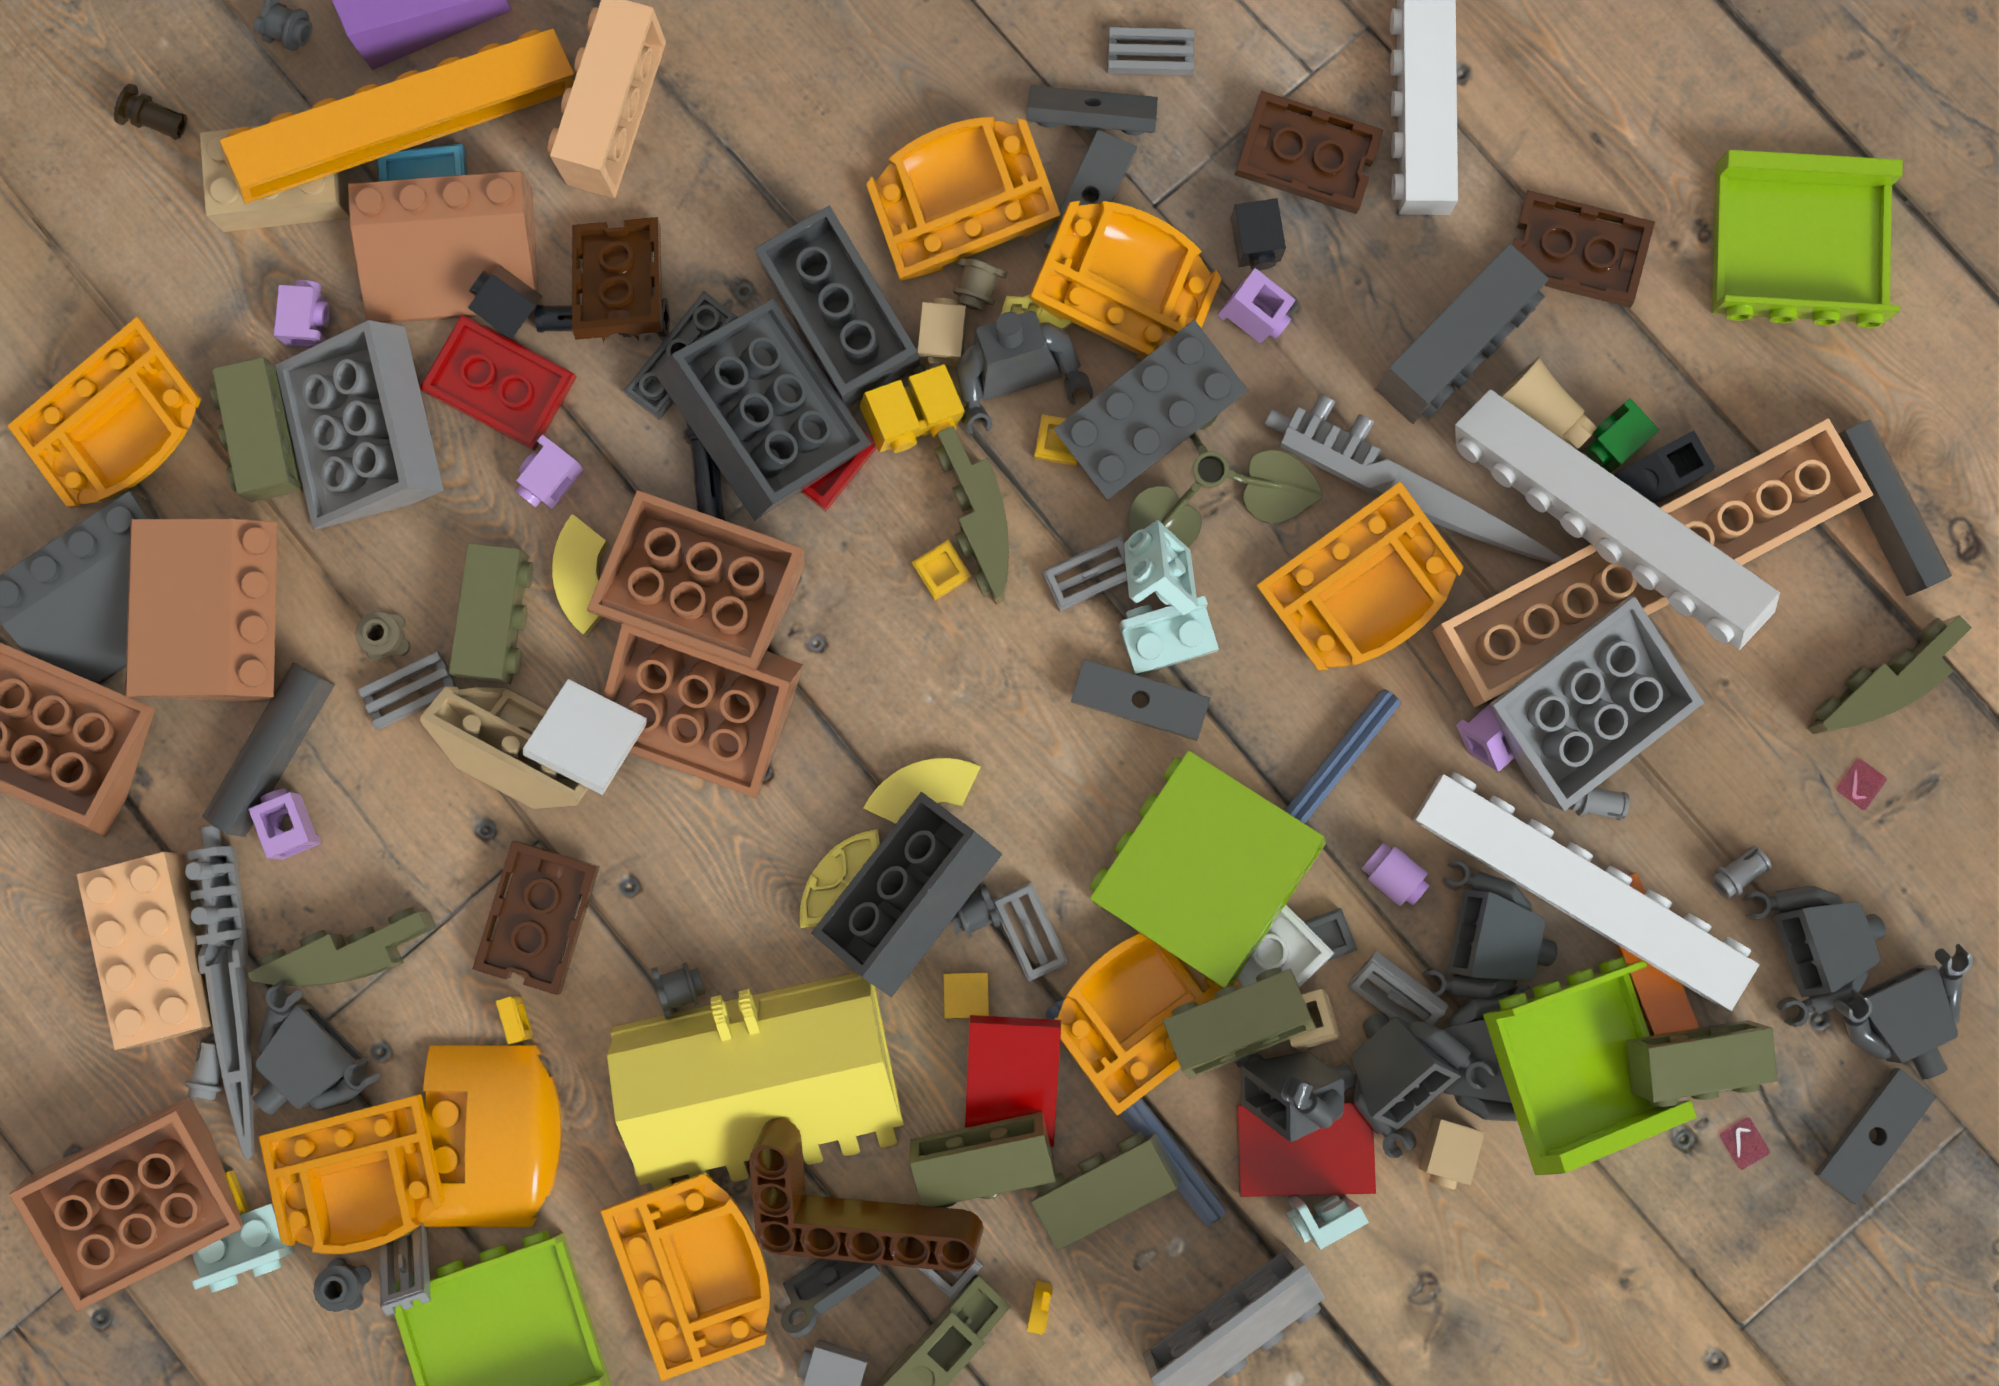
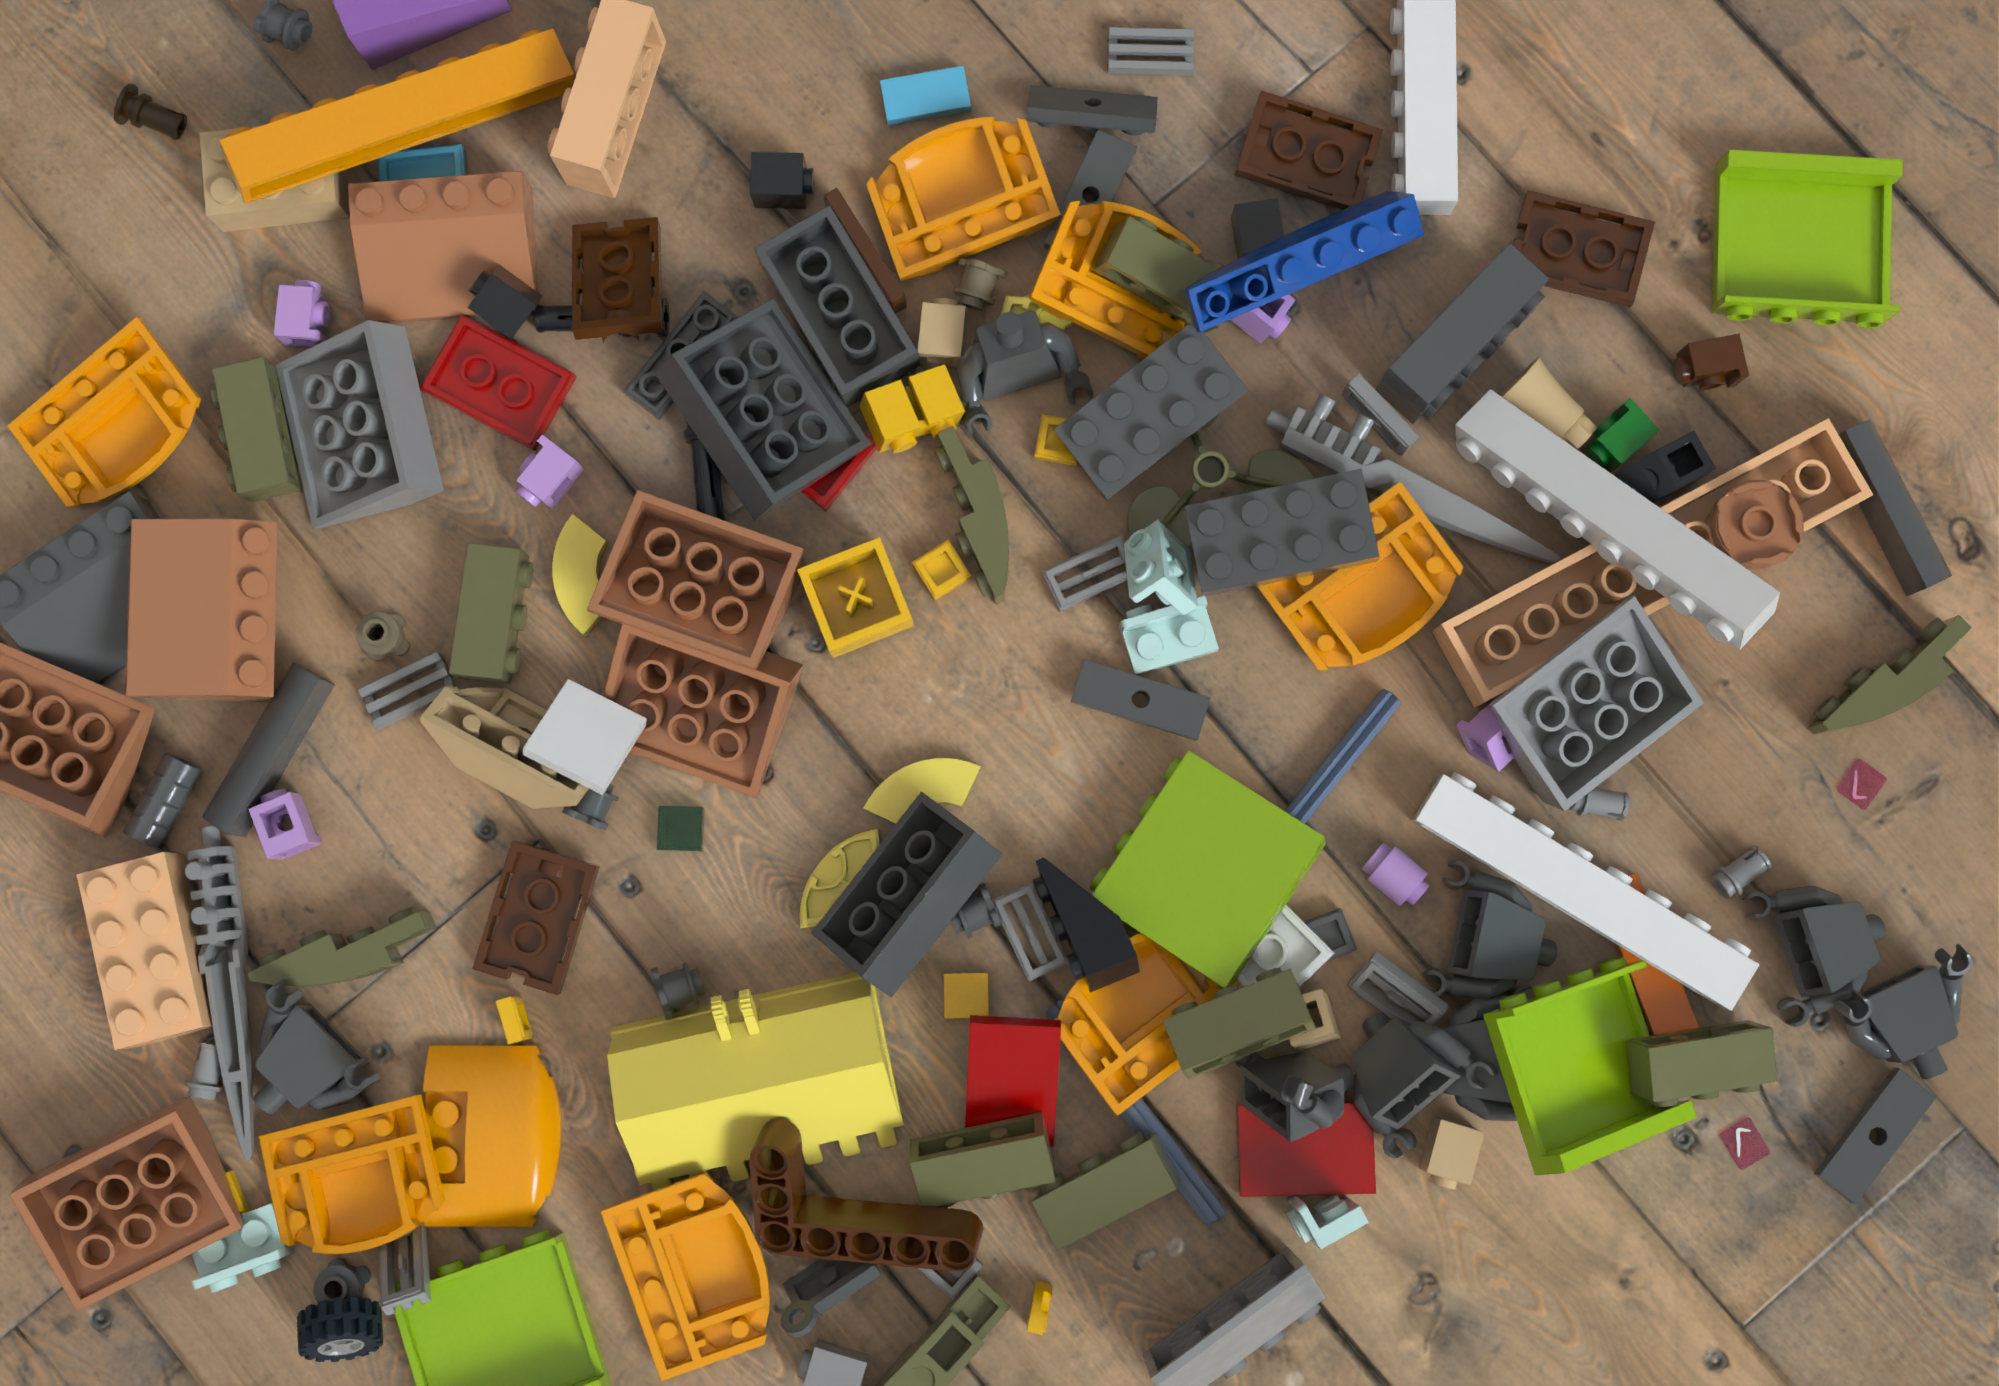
none -> dark grey axle [123,753,202,849]
none -> black wheel [297,1297,383,1362]
none -> dark grey brick [562,784,619,830]
none -> clear green tile [657,806,705,852]
none -> black brick [750,152,814,209]
none -> yellow brick [797,537,914,658]
none -> reddish brown tile [824,187,907,314]
none -> medium azure tile [880,66,971,126]
none -> black slope [1033,858,1140,993]
none -> olive brick [1093,216,1224,333]
none -> blue slope [1184,191,1424,332]
none -> dark grey brick [1184,468,1380,597]
none -> light grey tile [1342,373,1420,456]
none -> reddish brown brick [1673,333,1749,391]
none -> nougat tile [1710,480,1804,569]

